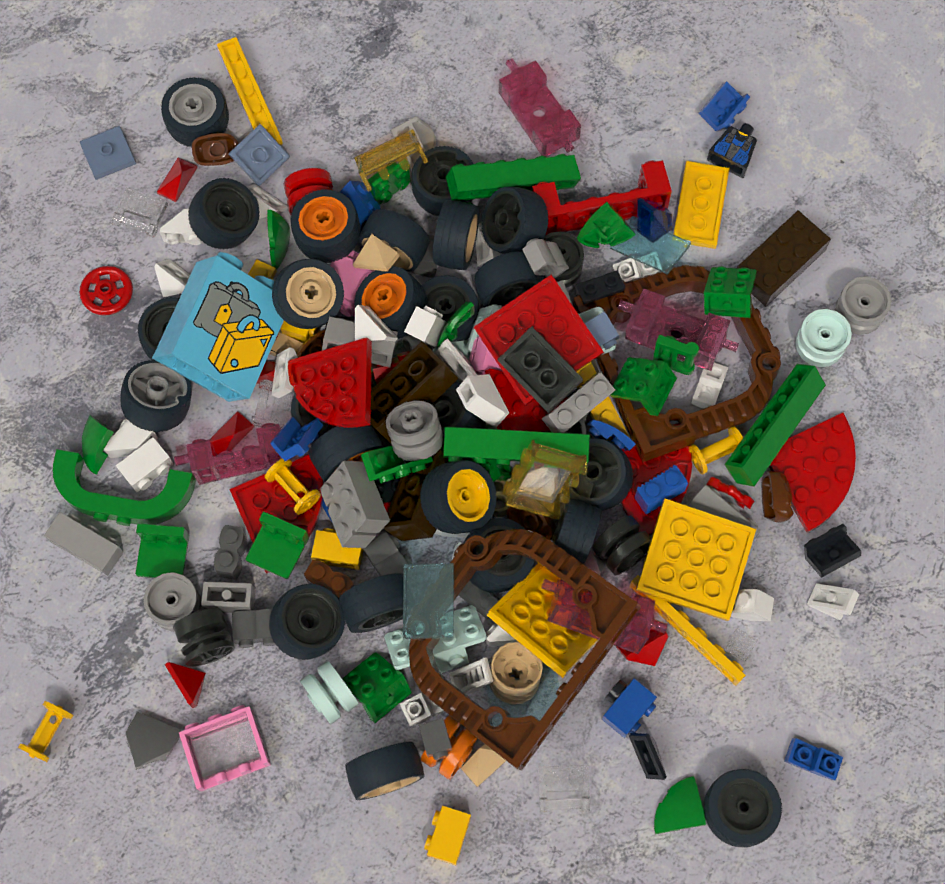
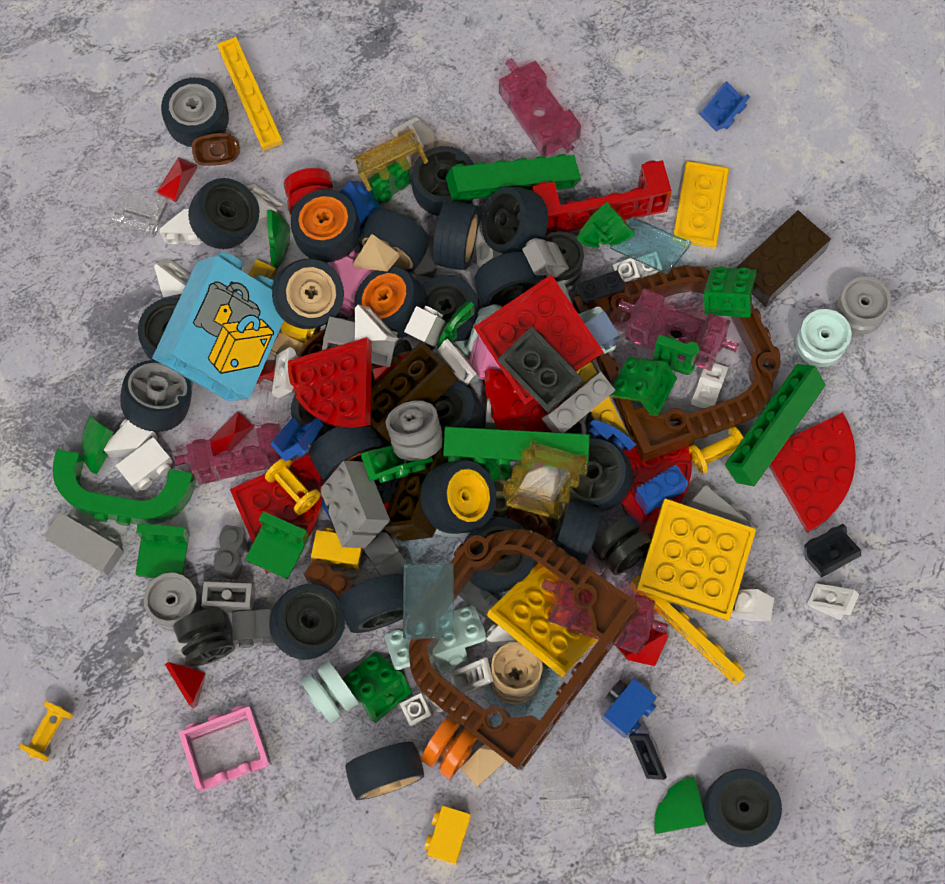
sand blue plate [79,126,136,180] -> none
red plate [79,266,133,315] -> none
dark grey slope [126,711,181,770] -> none
sand blue plate [228,124,290,186] -> none
dark grey brick [419,718,453,760] -> none
white slope [456,374,509,427] -> none
clear blue slope [637,198,672,243] -> none
red arm [706,477,754,509] -> none
torso [707,123,757,179] -> none
reddish brown piece [761,471,794,523] -> none
blue slope [784,738,843,781] -> none

